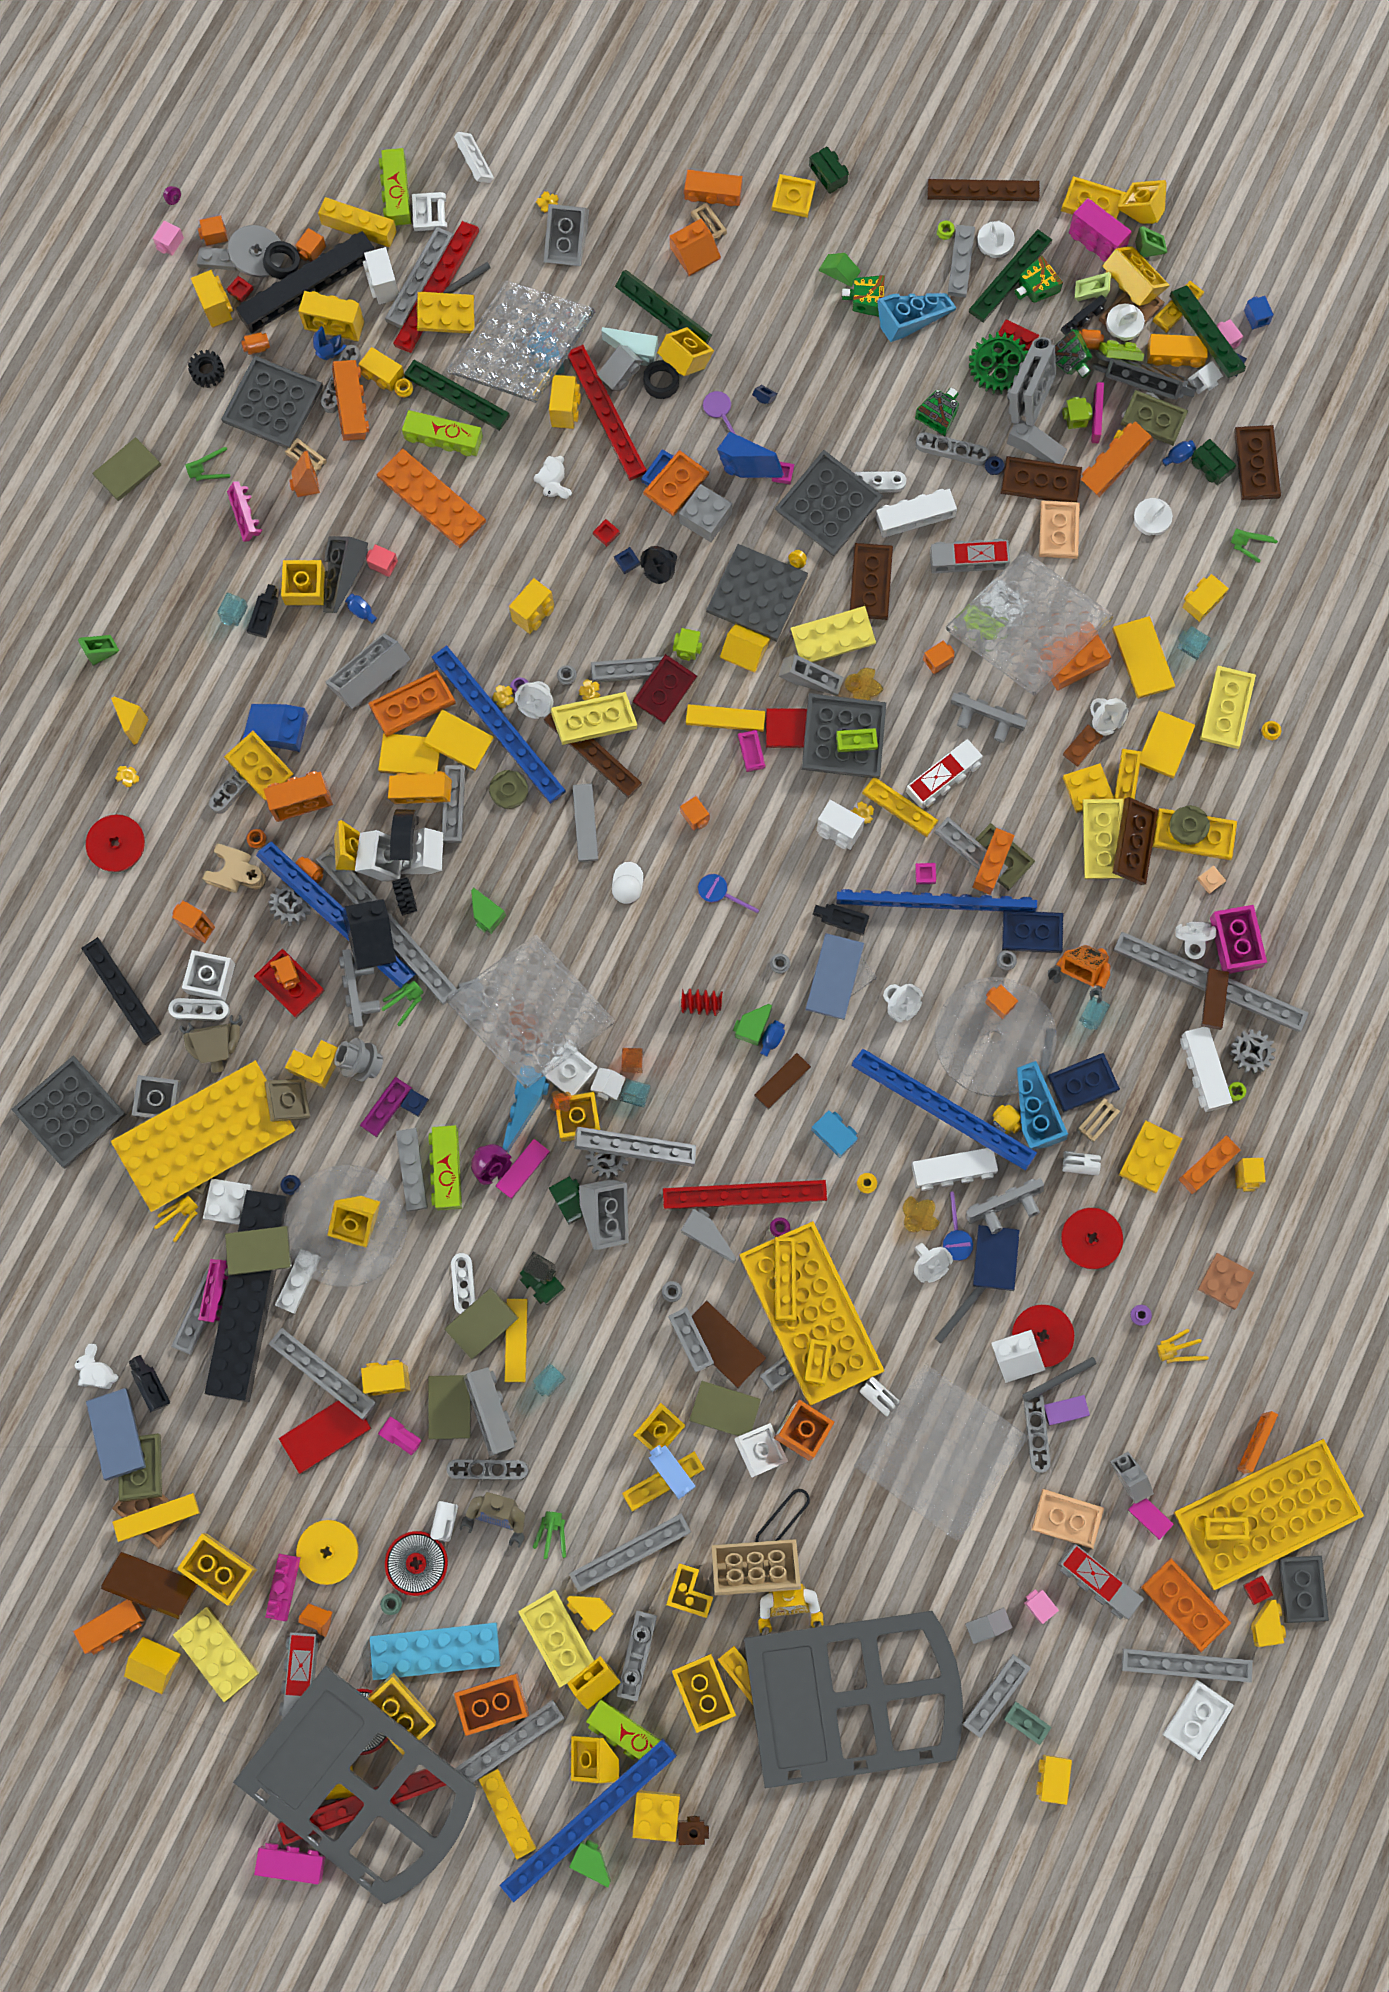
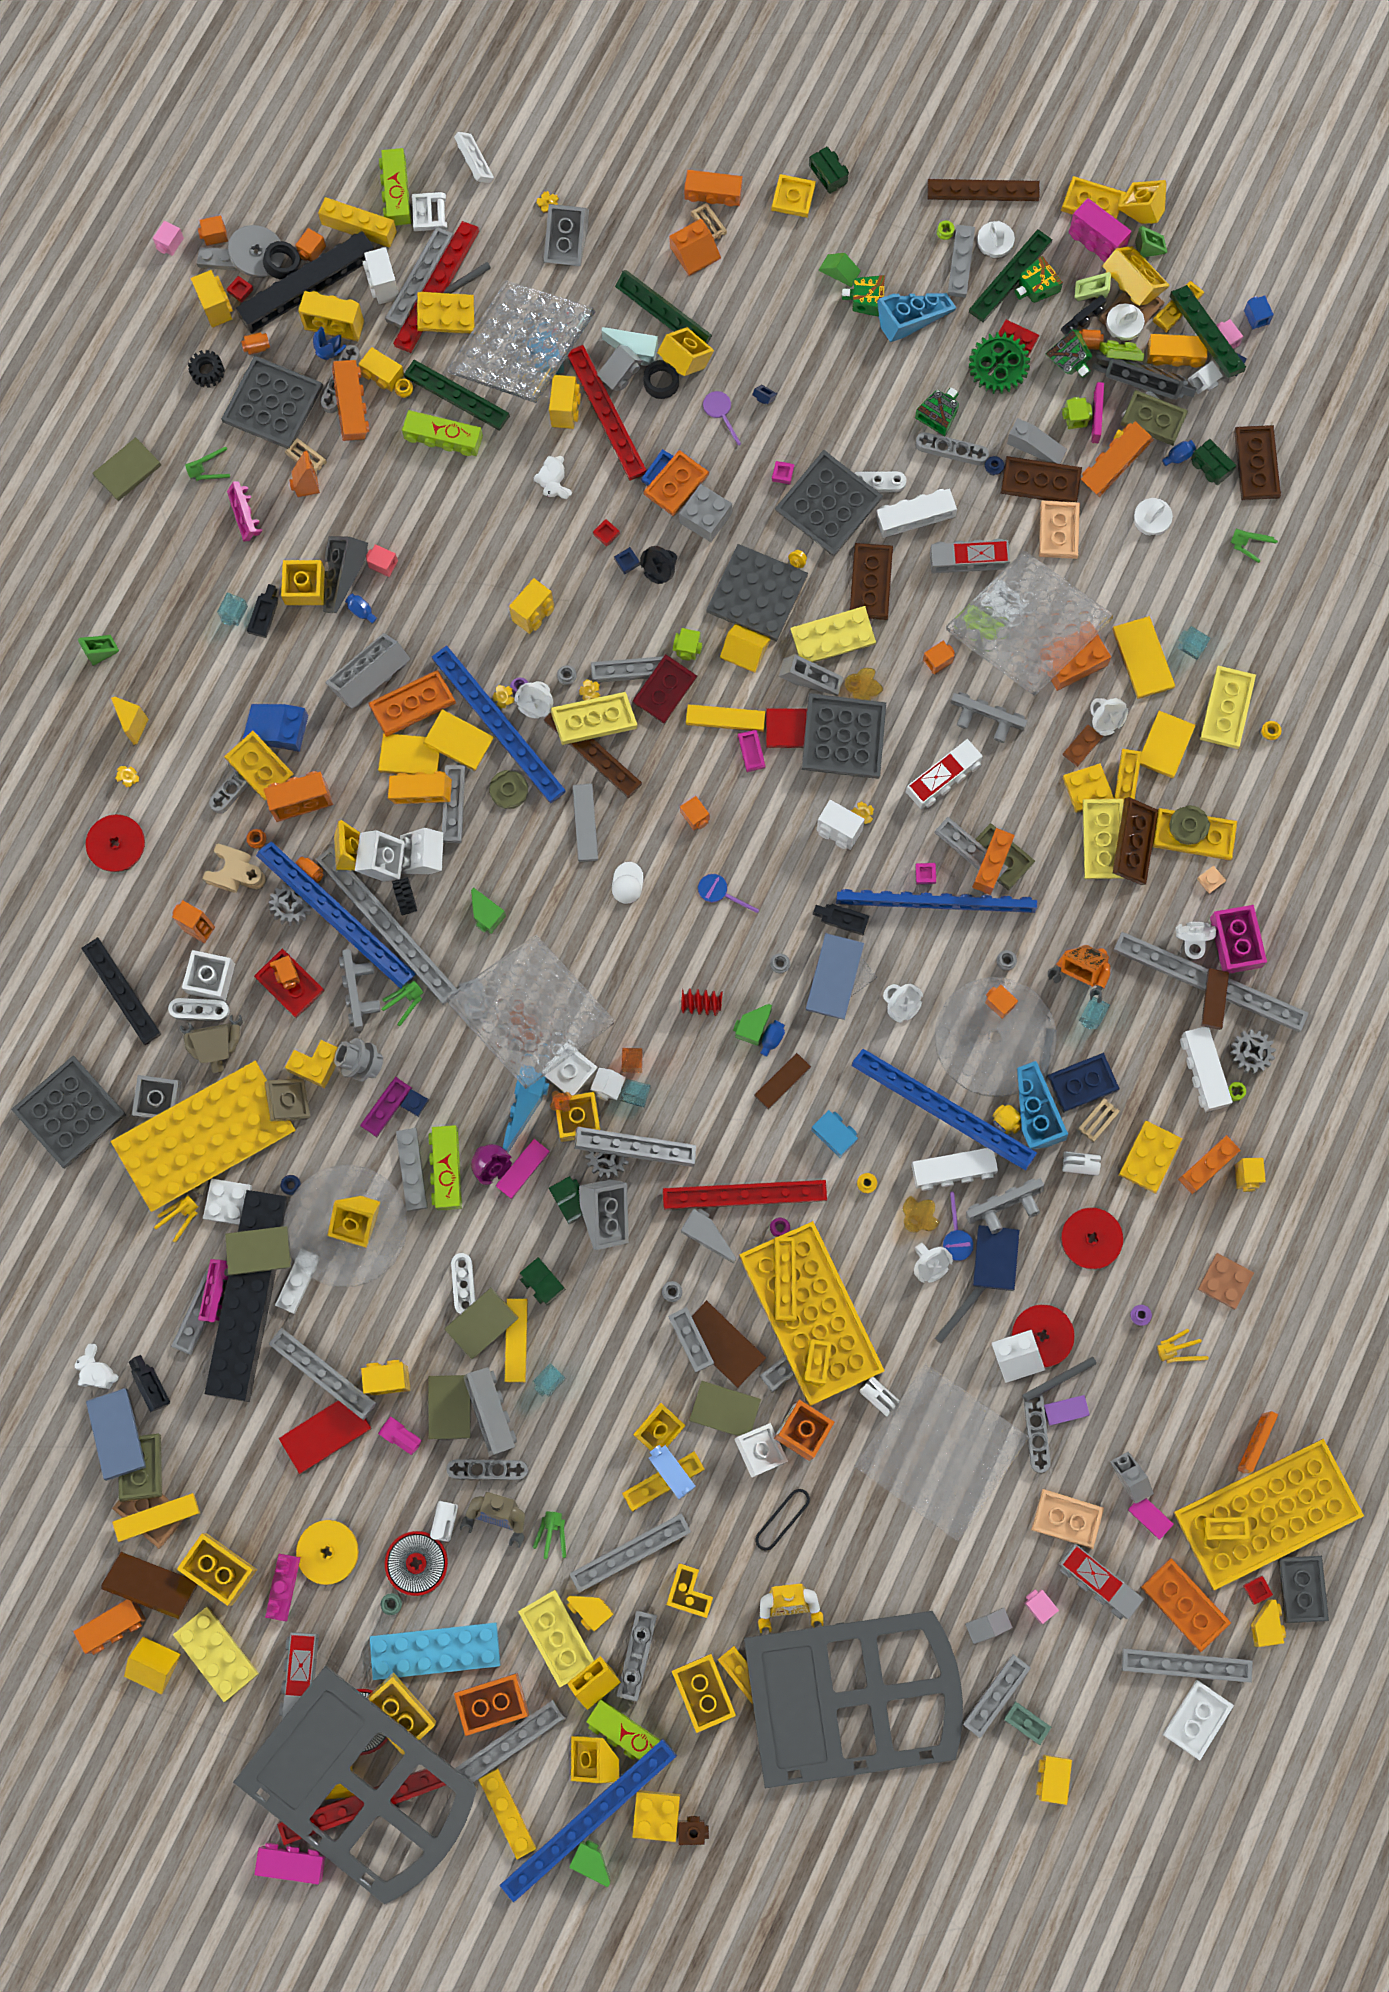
magenta plate [163,186,181,205] -> none
orange tile [298,1604,333,1637] -> none
black slope [342,899,396,970] -> none
orange plate [377,448,486,548] -> none
black arch [390,809,419,861] -> none
clear smoke brick [523,1251,557,1285] -> none
tan slope [712,1539,801,1596] -> none
blue slope [717,432,784,478] -> none
lime plate [836,728,878,752] -> none
yellow tile [862,778,939,837] -> none
dark blue tile [1002,910,1064,953] -> none
light grey hinge [1007,337,1056,426] -> none
yellow brick [1182,574,1229,622] -> none

